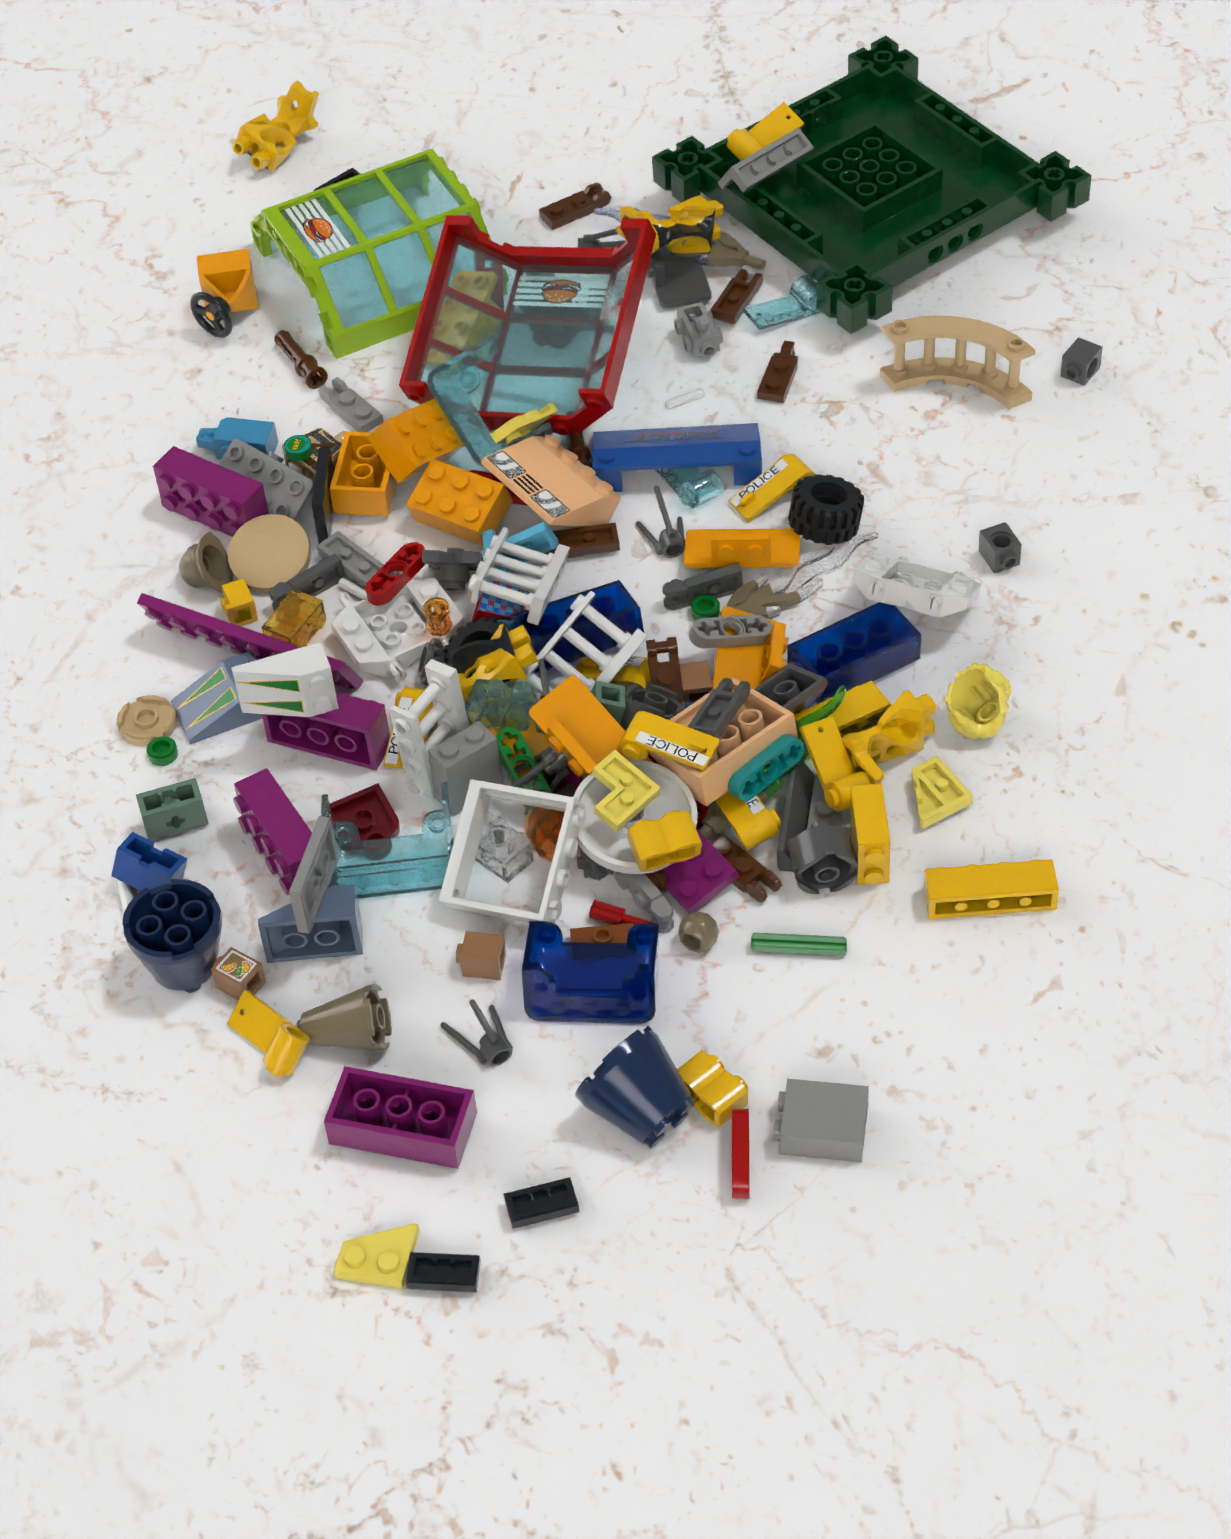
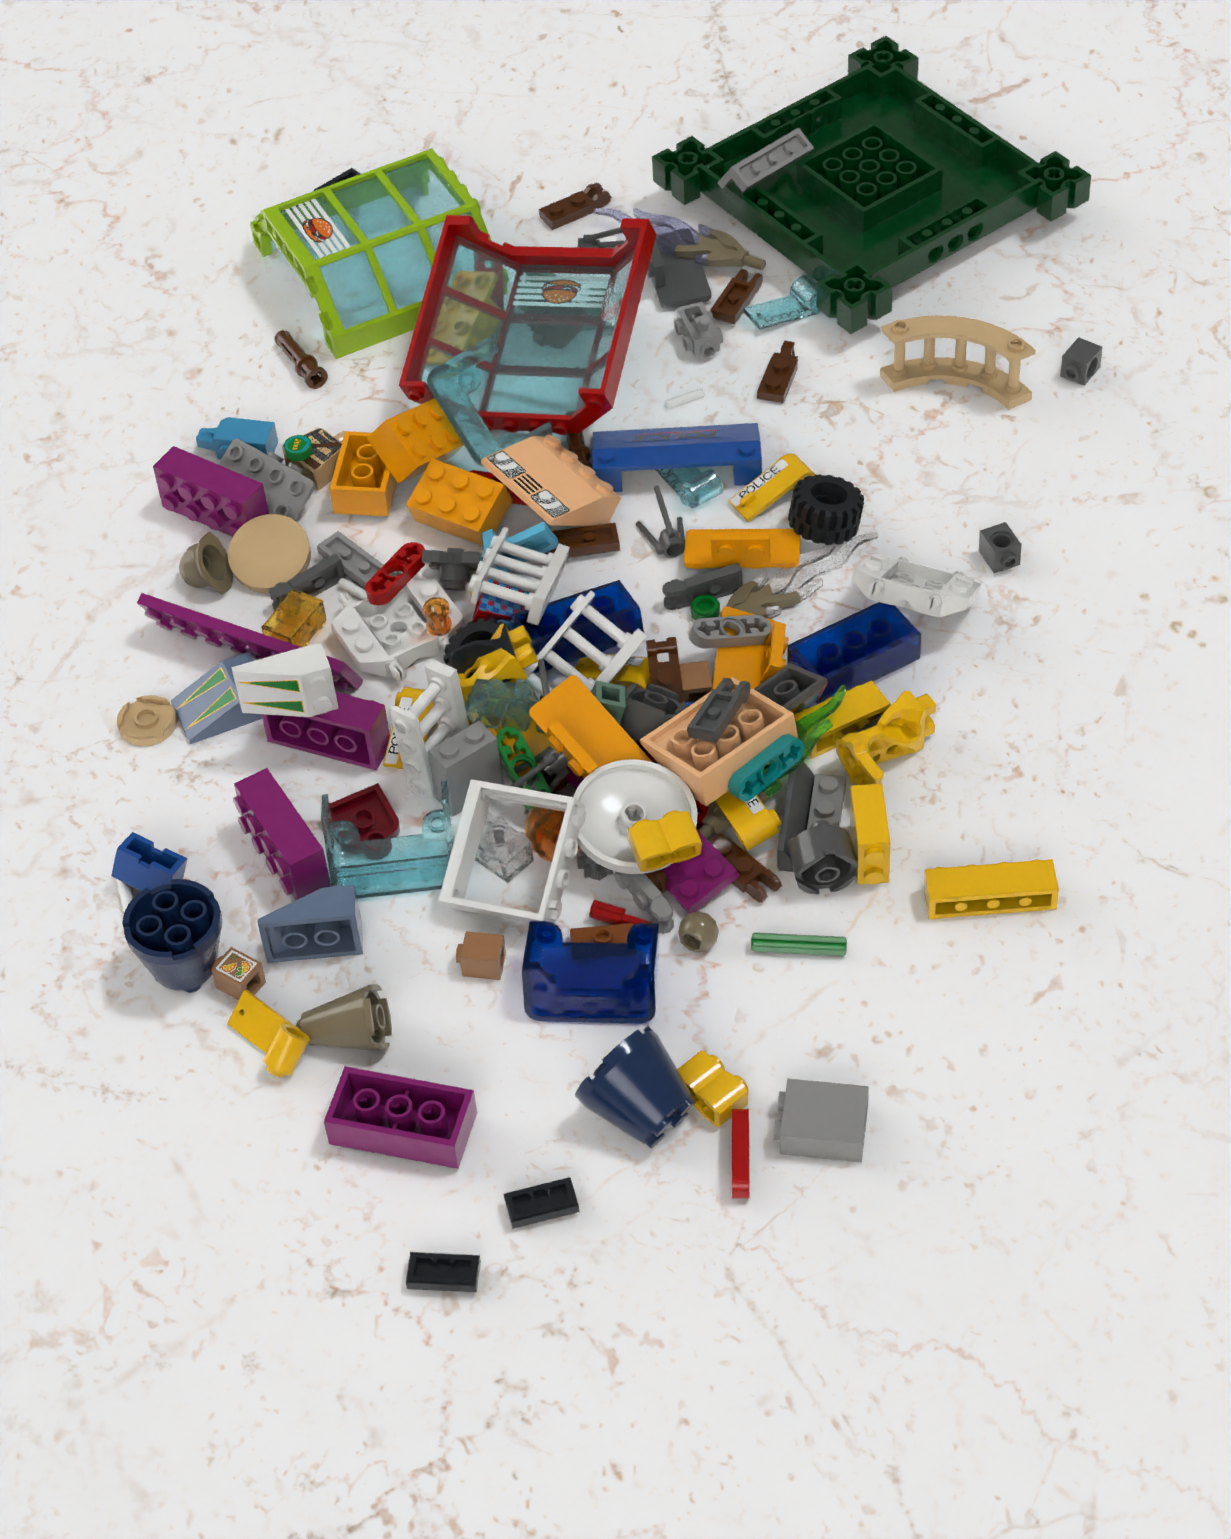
sand green brick [136,778,209,840] -> none
green tile [146,736,178,766] -> none
light orange piece [190,248,259,338] -> none
yellow brick [220,578,258,626] -> none
yellow hips [232,80,319,172] -> none
light grey tile [289,816,339,934] -> none
black tile [311,446,334,544] -> none
light grey hinge [318,377,384,432] -> none
light yellow wing [334,1223,420,1289] -> none
dark grey gear [418,638,443,685] -> none
dark grey plant [440,999,513,1066] -> none
light yellow wing [490,402,559,445] -> none
light yellow plate [593,750,661,832] -> none
yellow hips [616,195,723,255] -> none
yellow door [619,711,720,772] -> none
yellow door [727,102,804,161] -> none
yellow door [799,716,873,812] -> none
light yellow wing [911,756,973,829] -> none
light yellow hair [945,662,1011,739] -> none

